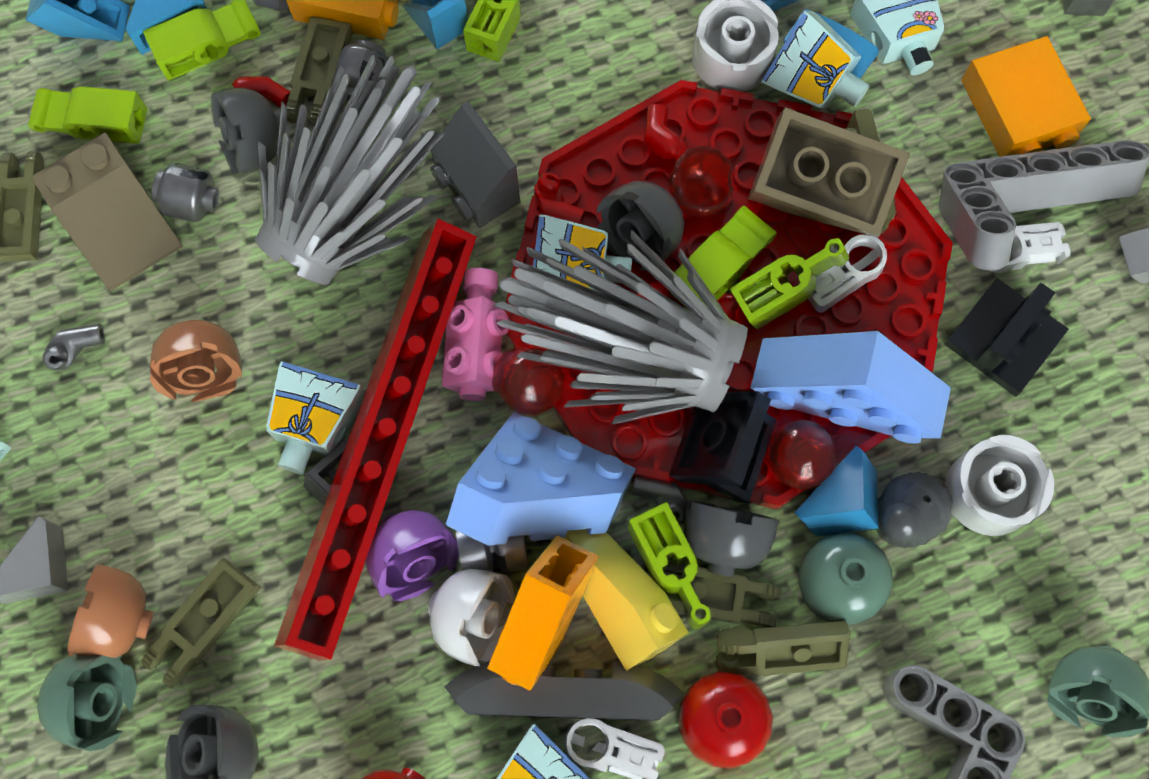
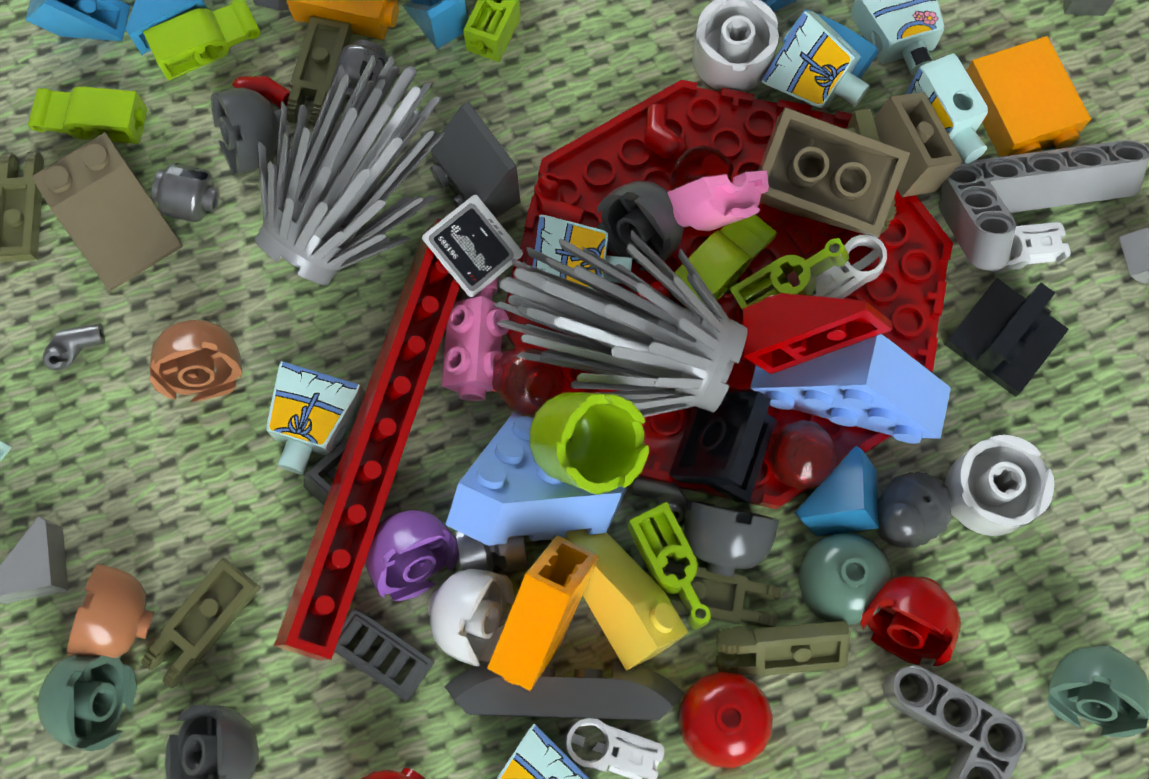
none -> dark grey slope [334,608,435,702]
none -> sticker [422,195,523,298]
none -> lime cylinder [529,392,649,495]
none -> bright pink cylinder [667,170,769,231]
none -> red slope [743,293,892,374]
none -> red cylinder [860,576,961,666]
none -> dark tan brick [874,92,963,197]
none -> light aqua torso [906,53,988,164]

